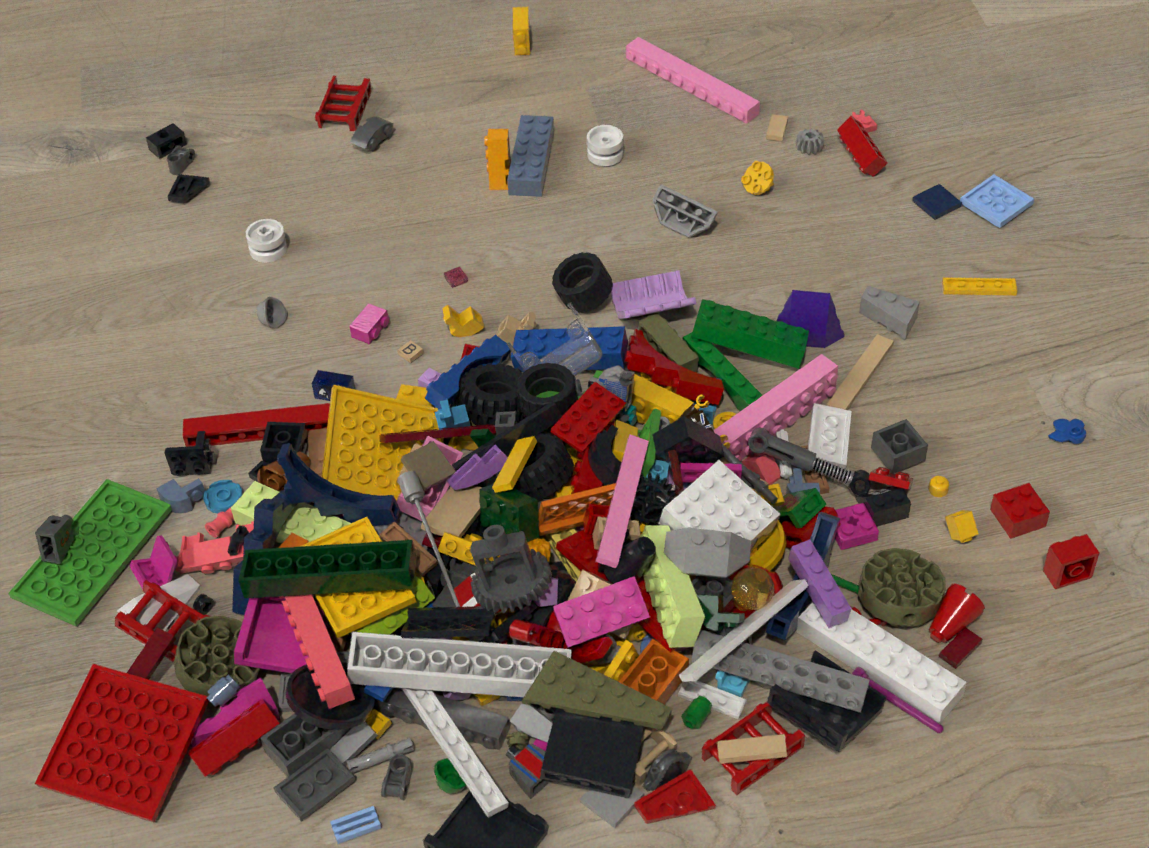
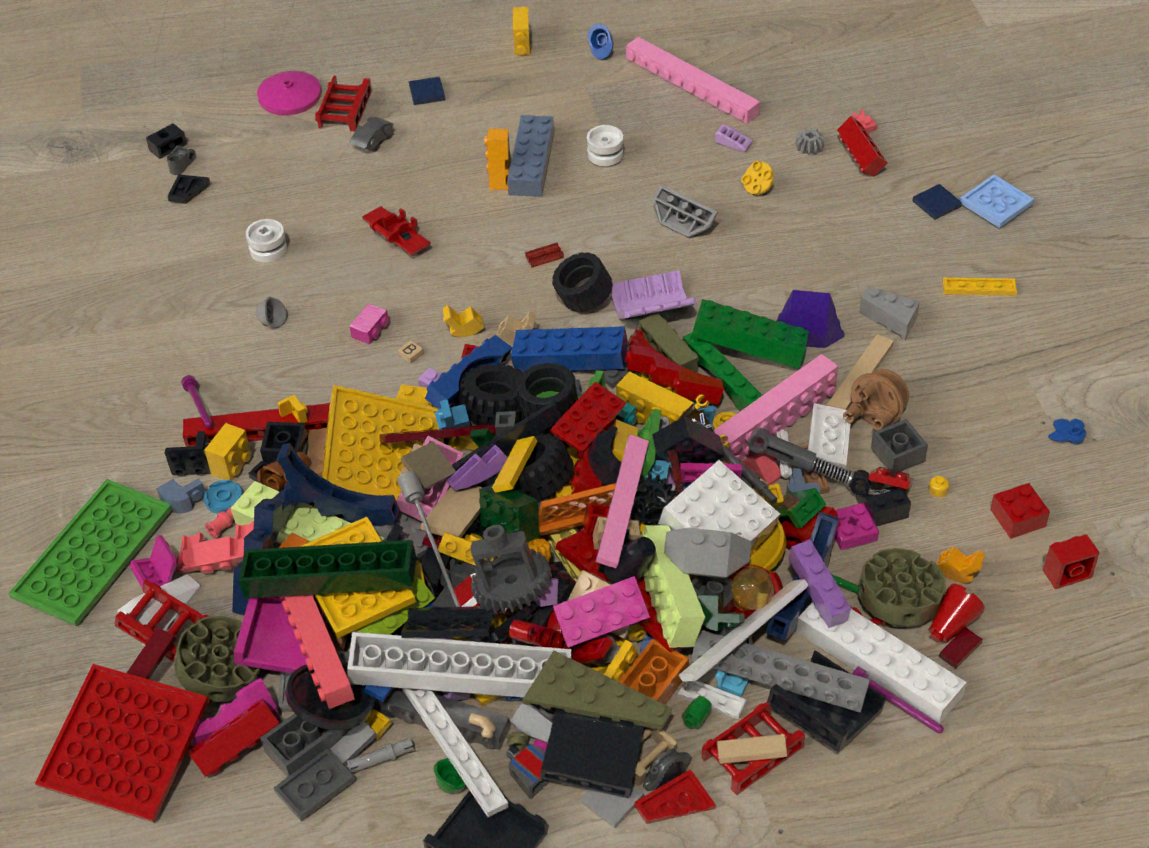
dark grey torso [35,515,74,564] -> none
black bush [193,594,214,615] -> none
sand blue brick [207,674,240,707] -> none
black arm [228,526,249,556] -> none
clear blue brick [311,370,356,401] -> none
light blue tile [330,806,381,844] -> none
medium nougat tile [379,521,438,577] -> none
dark grey piece [381,754,412,800] -> none
clear pink plate [444,266,468,288] -> none
clear windscreen [507,303,602,377] -> none
torso [588,365,635,423] -> none
tan tile [766,114,788,141] -> none
yellow brick [945,510,979,543] -> none
none -> magenta piece [181,375,213,428]
none -> yellow brick [204,423,252,481]
none -> dark pink dish [257,71,321,115]
none -> yellow bracket [277,395,308,423]
none -> red piece [362,206,431,256]
none -> dark blue tile [409,76,445,105]
none -> tan arm [469,713,496,738]
none -> clear red tile [525,243,564,268]
none -> blue piece [588,23,613,59]
none -> lavender slope [715,124,752,152]
none -> medium nougat piece [843,369,909,430]
none -> light orange brick [936,546,985,583]

